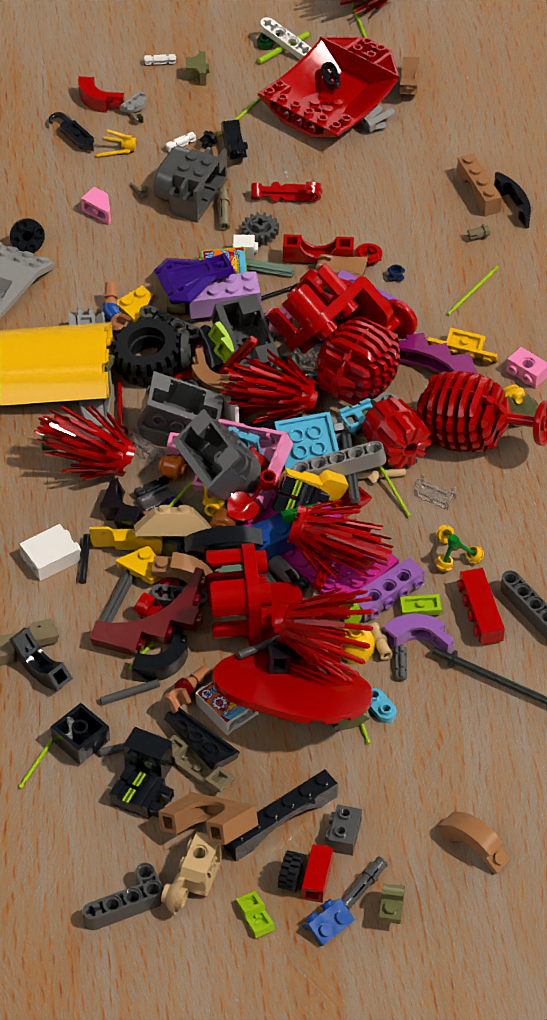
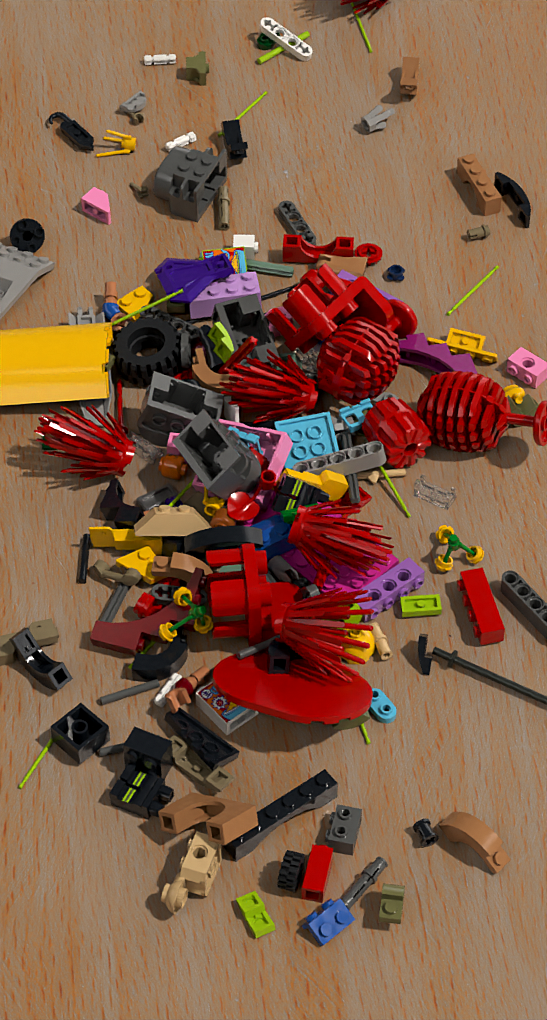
white brick [19,524,81,581] -> none
red arch [78,76,125,113] -> none
dark grey beam [82,863,163,930] -> none
black axle [134,476,169,498] -> none
black plate [199,131,217,149] -> none
dark grey gear [242,212,279,244] -> none
red piece [251,182,322,202] -> none
red wedge [258,37,399,137] -> none
black beam [321,62,341,90] -> none
medium lavender arch [383,614,454,653] -> none
dark grey axle [395,644,407,681] -> none
none -> dark tan bar [93,560,142,586]
none -> lime piece [112,289,184,326]
none -> white axle [154,673,182,707]
none -> yellow plant [158,587,213,642]
none -> dark grey beam [279,200,316,245]
none -> dark grey beam [299,584,320,600]
none -> black bush [413,818,439,847]
none -> black slope [418,633,433,675]

